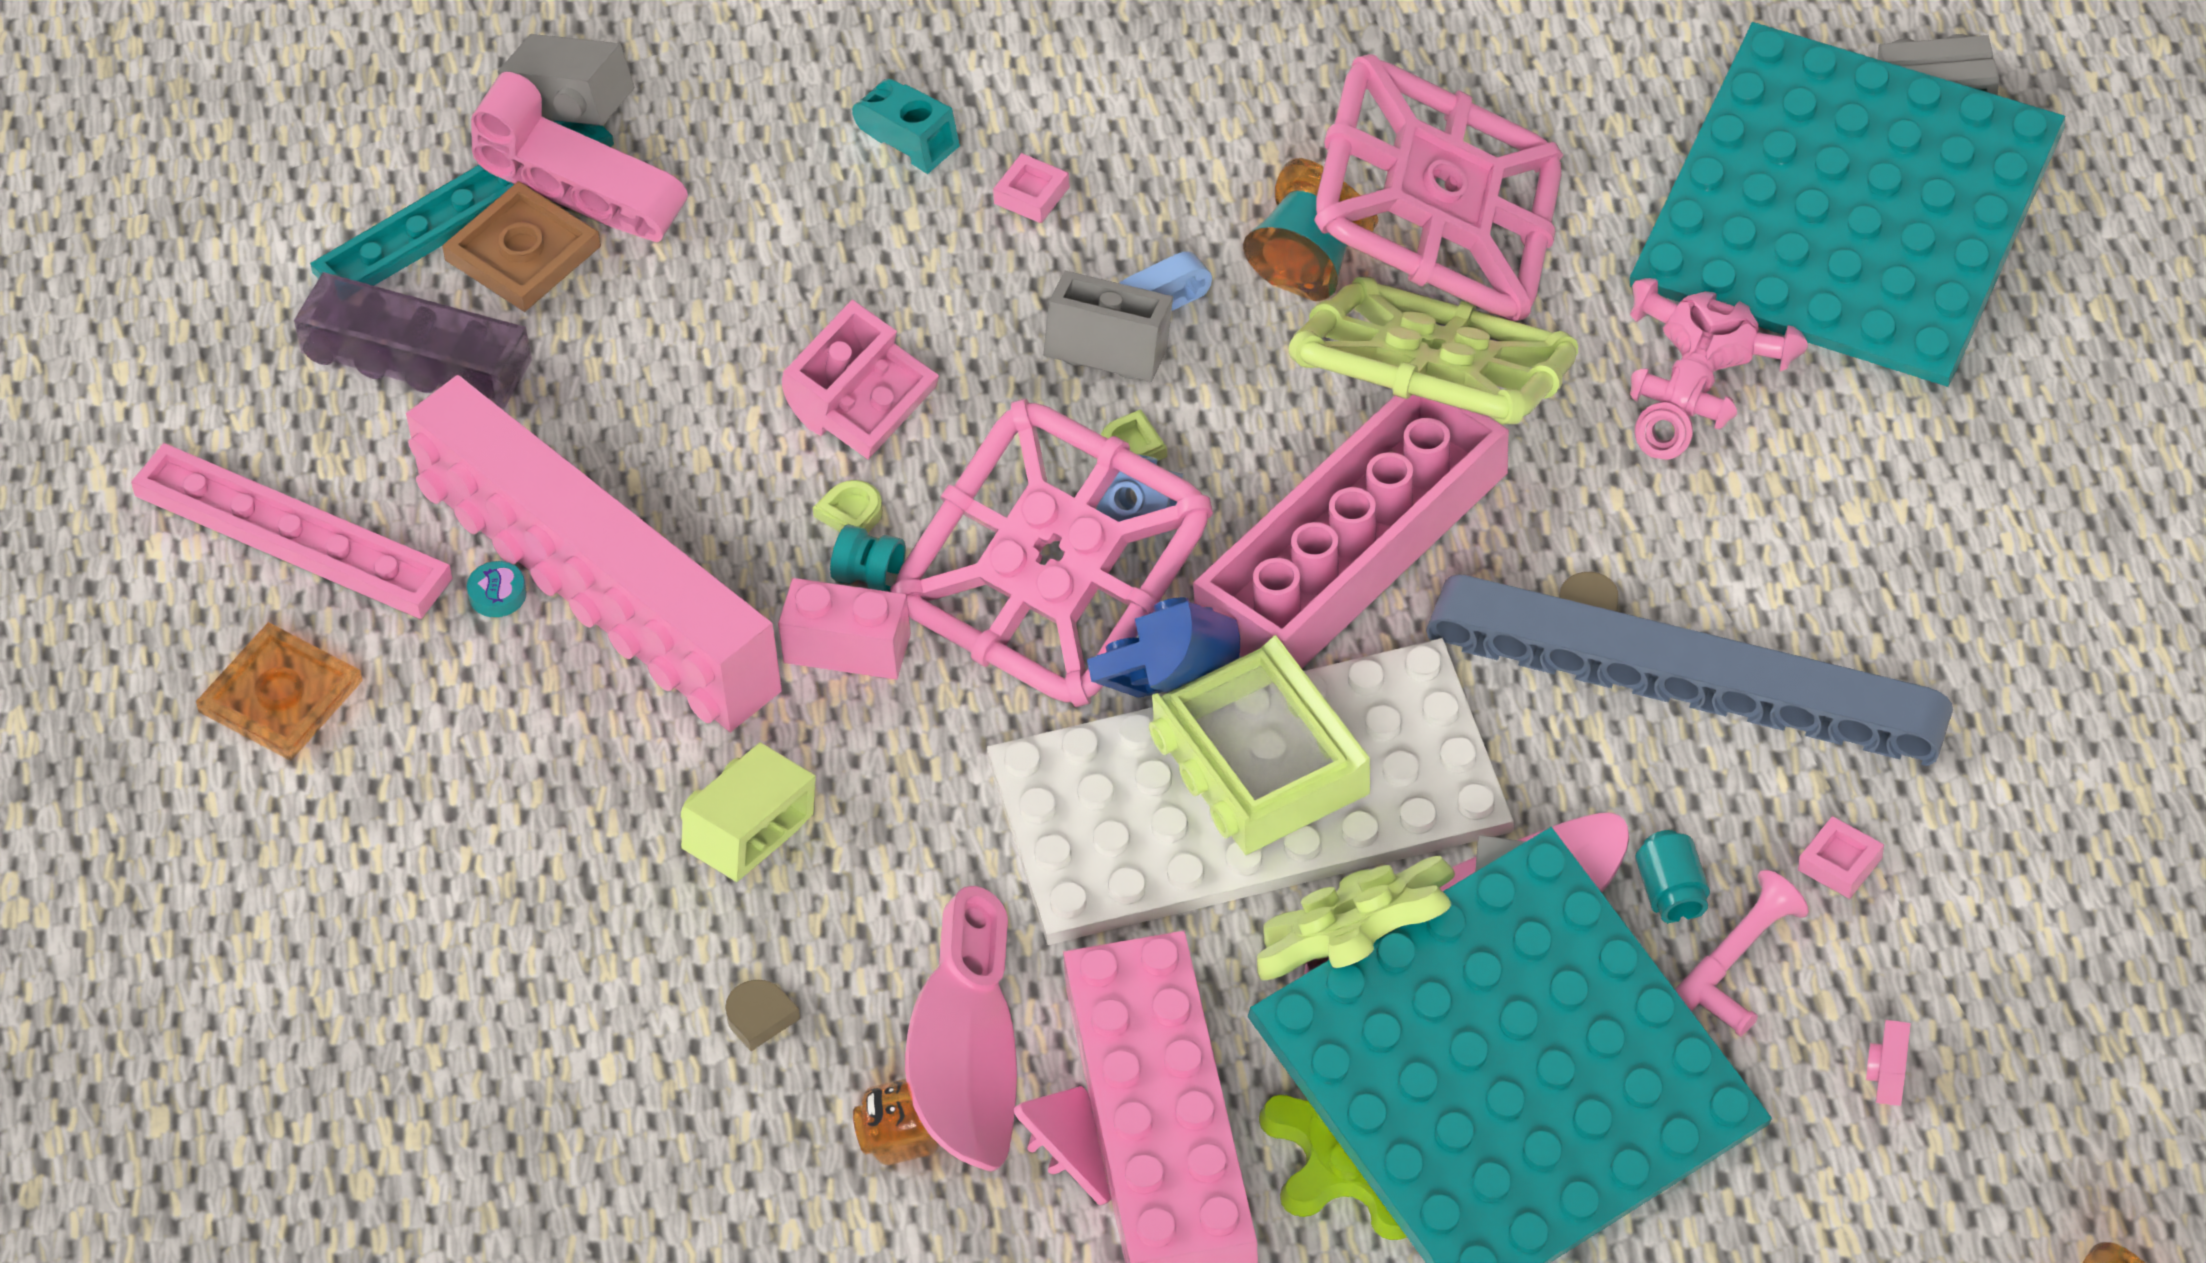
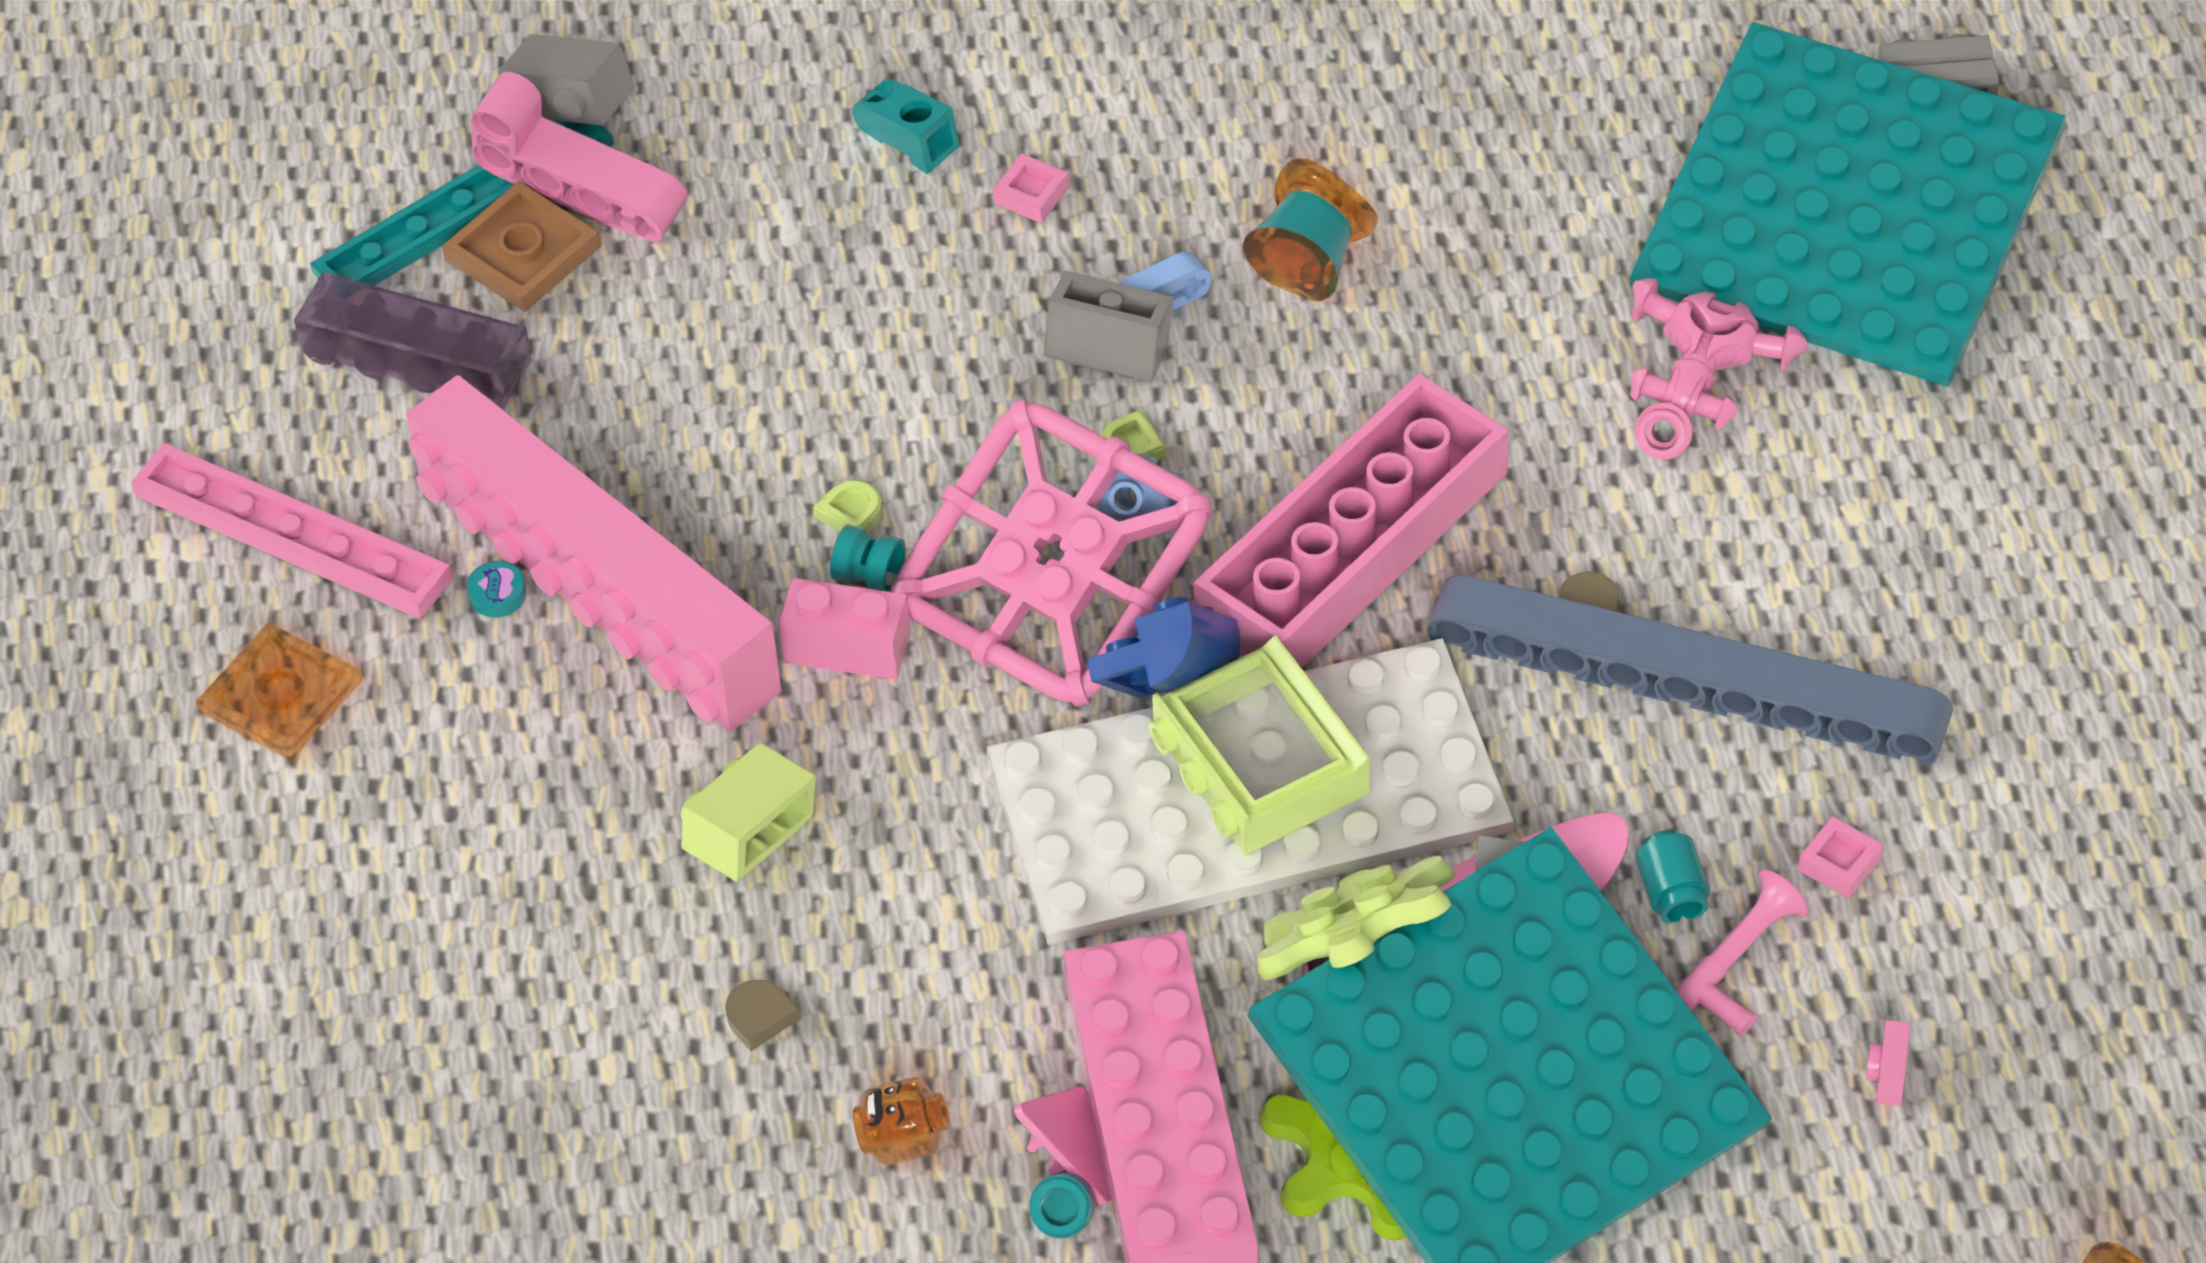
bright pink brick [782,299,939,460] -> none
bright pink plant [905,886,1017,1172] -> none
yellowish green plate [1288,277,1578,425] -> none
bright pink plate [1314,54,1563,322] -> none
none -> teal tile [1029,1173,1095,1238]

